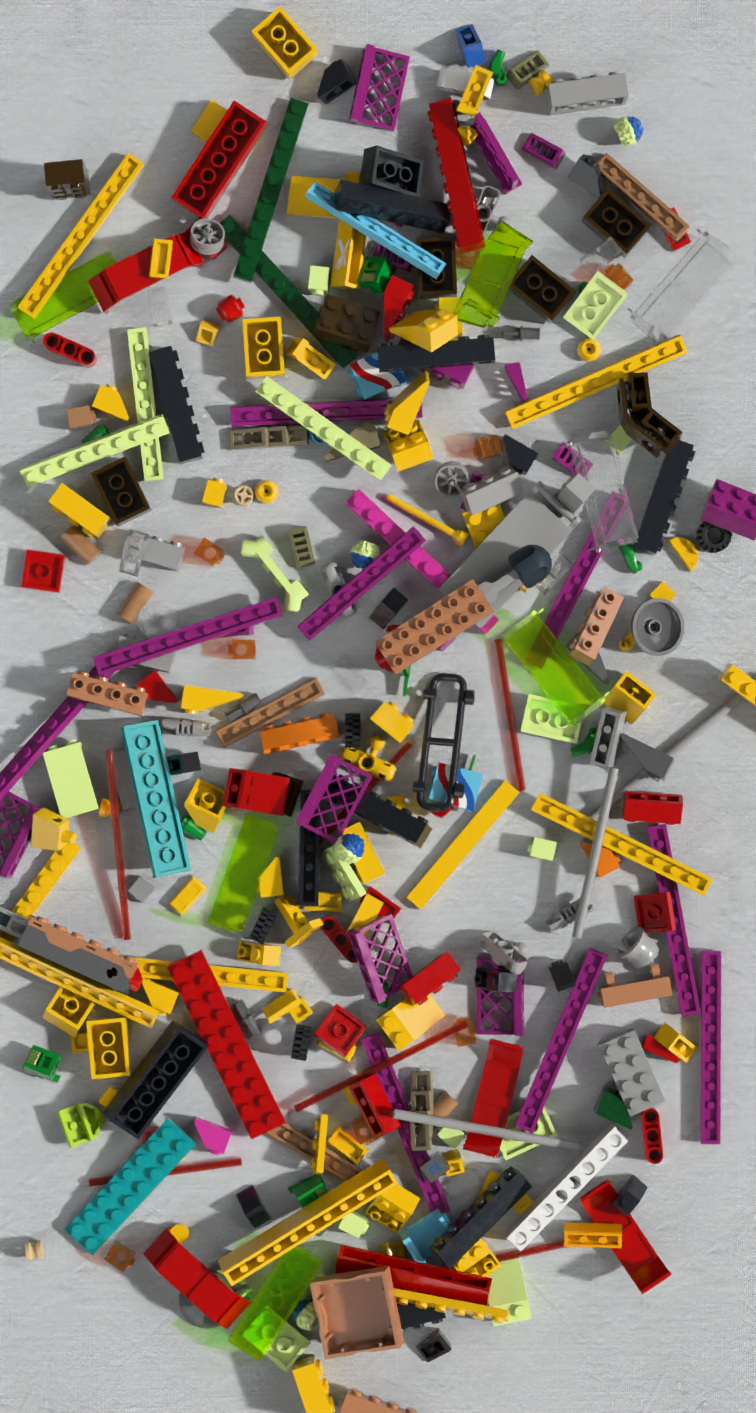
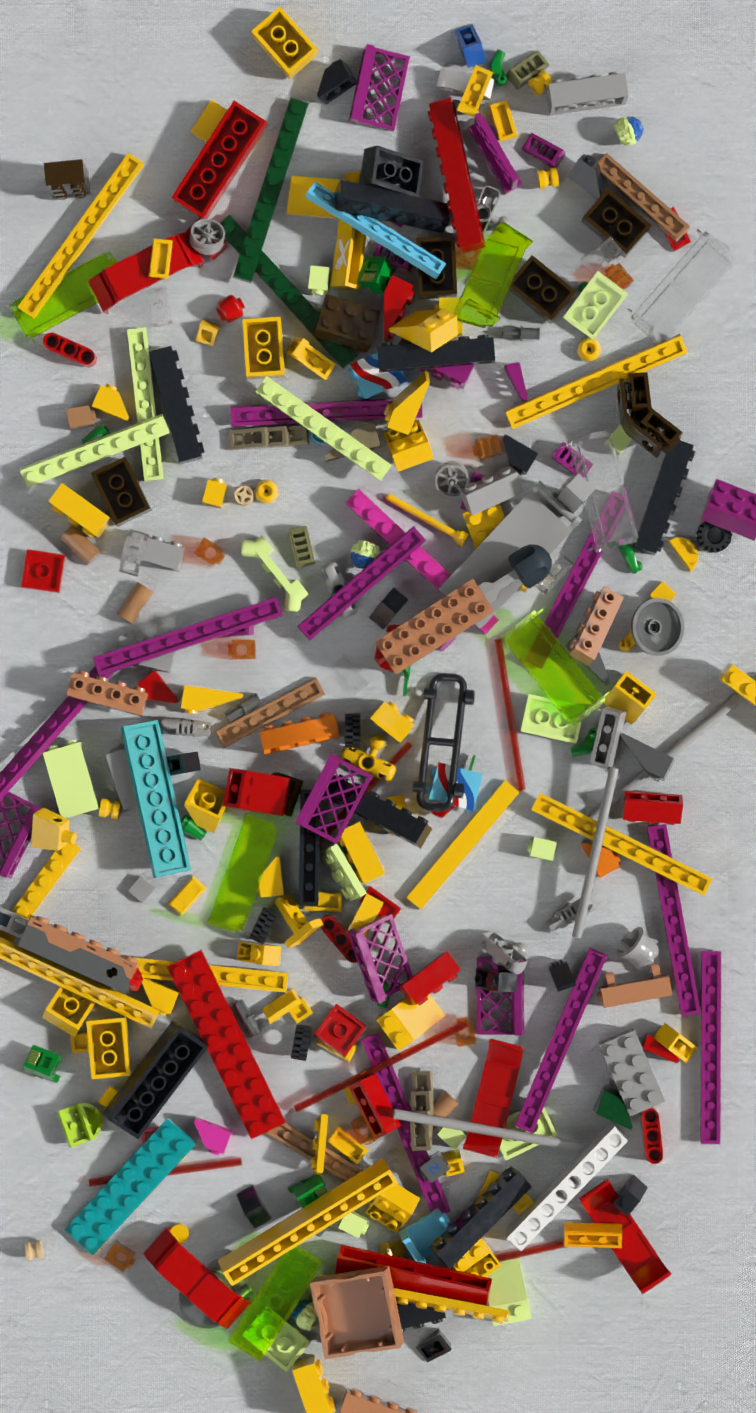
clear red piece [105,749,131,940] -> none
piece [333,833,365,864] -> none
yellow tile [458,126,478,146] -> none
red plate [633,892,676,933] -> none
none -> yellow tile [489,100,518,142]
none -> yellow wheel [537,168,559,190]

